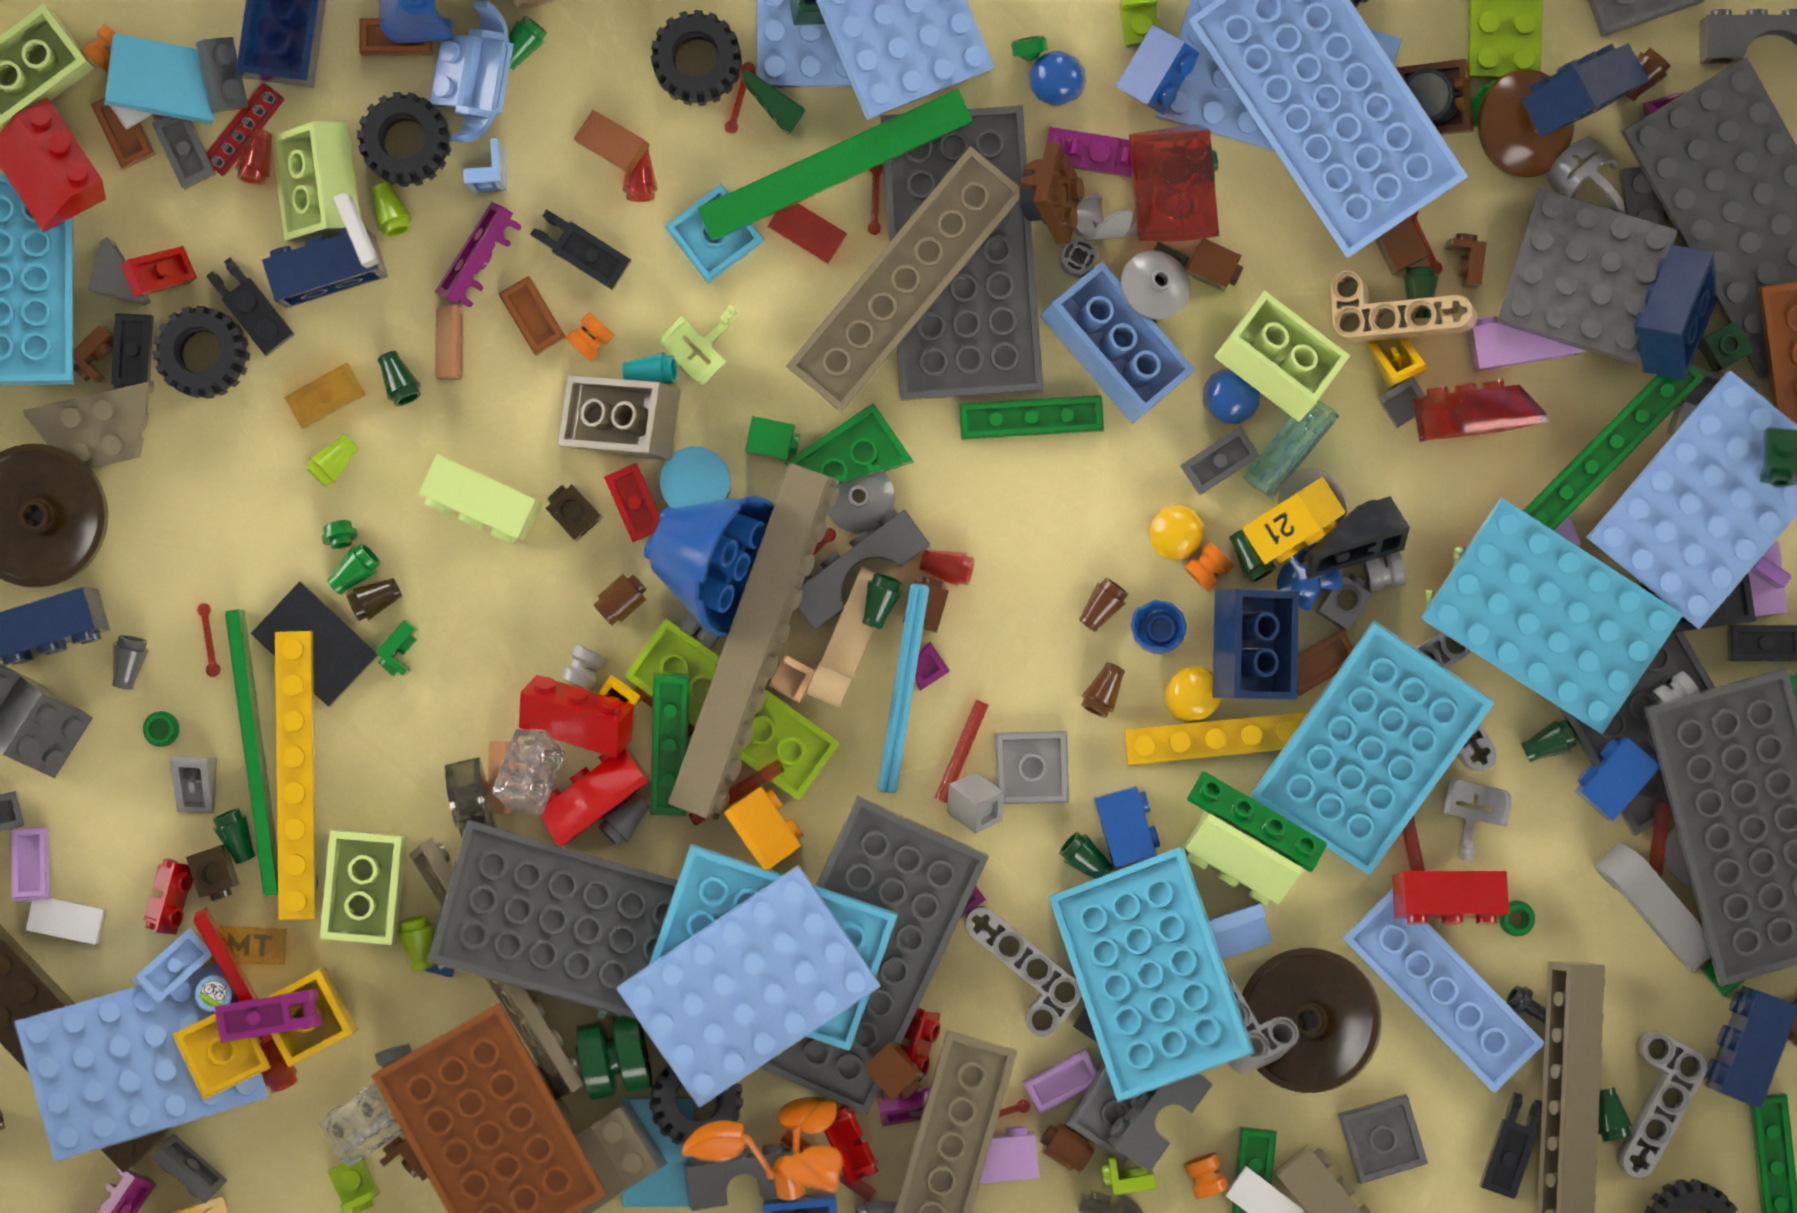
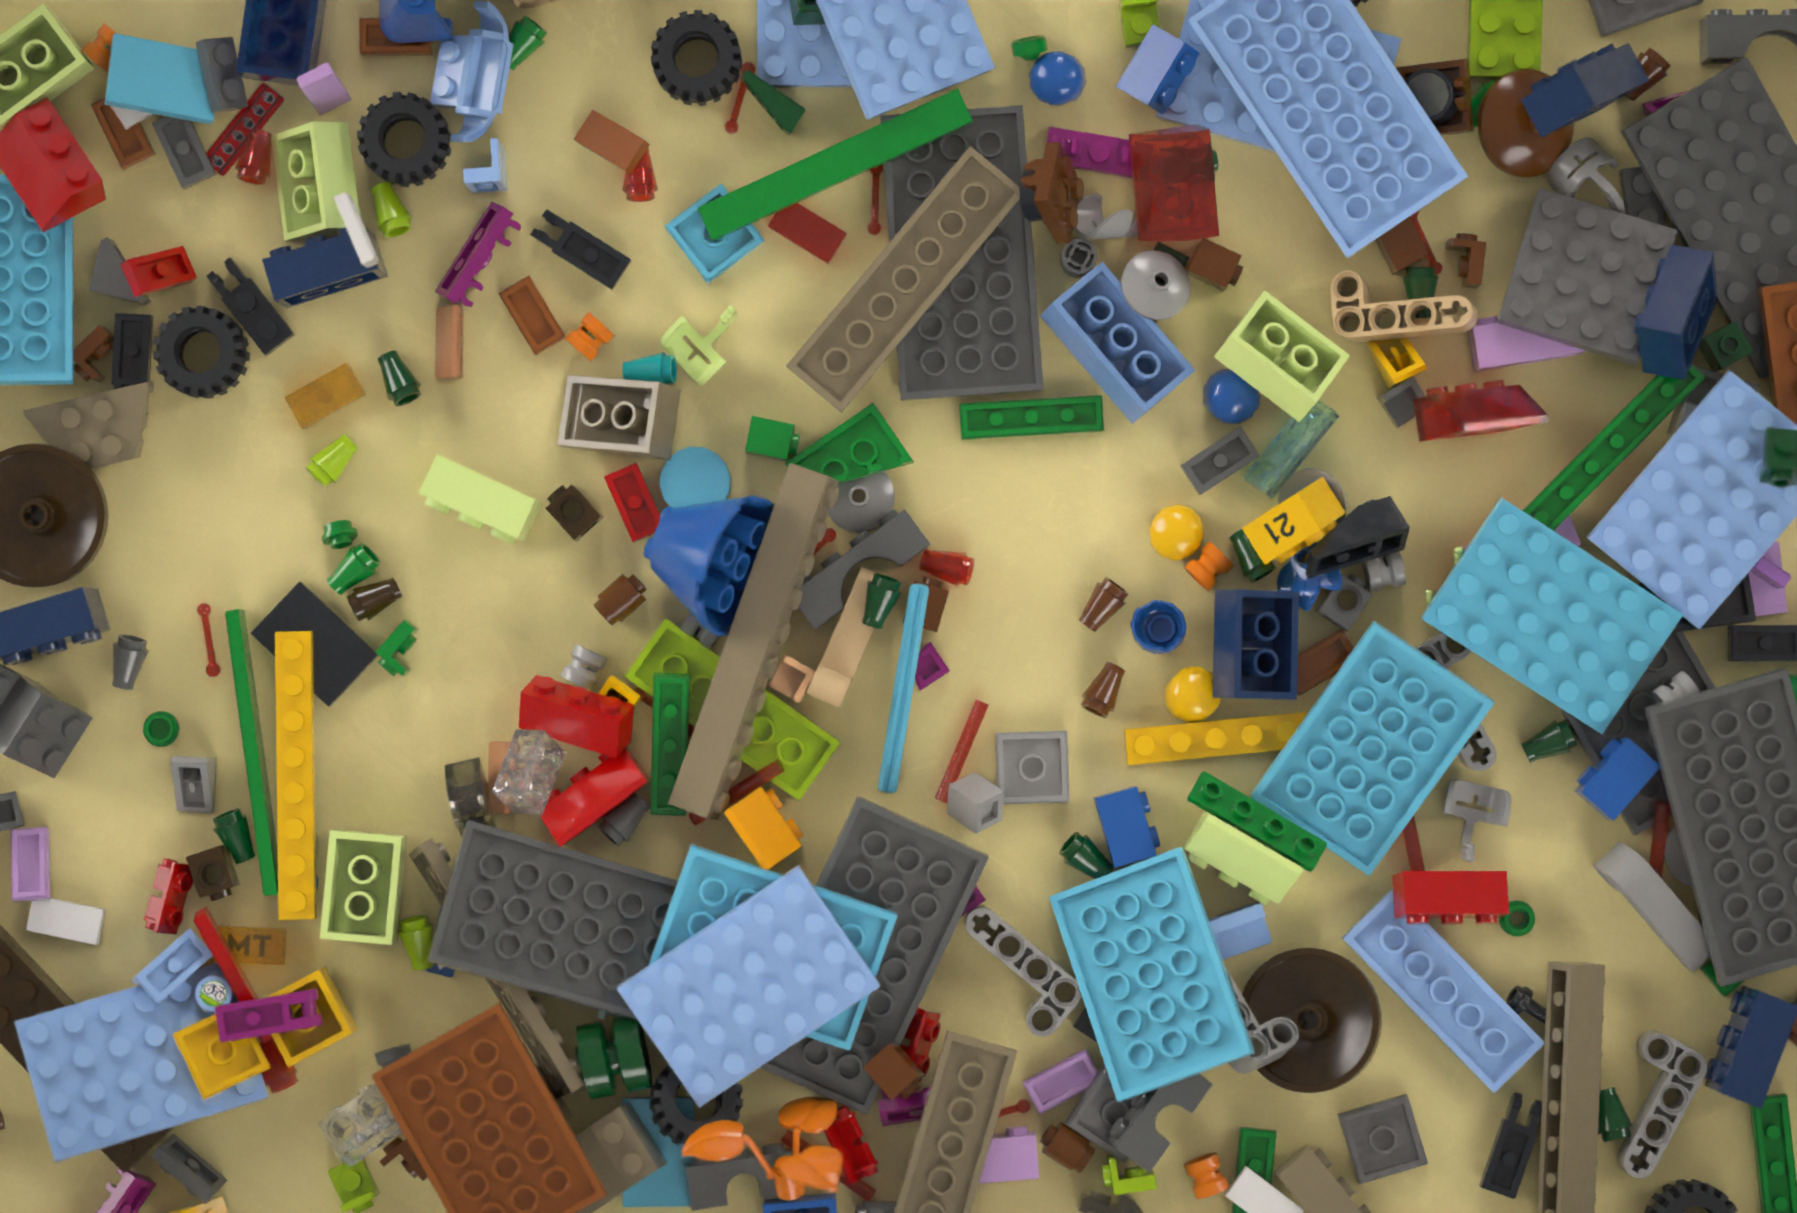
none -> lavender tile [296,62,352,116]

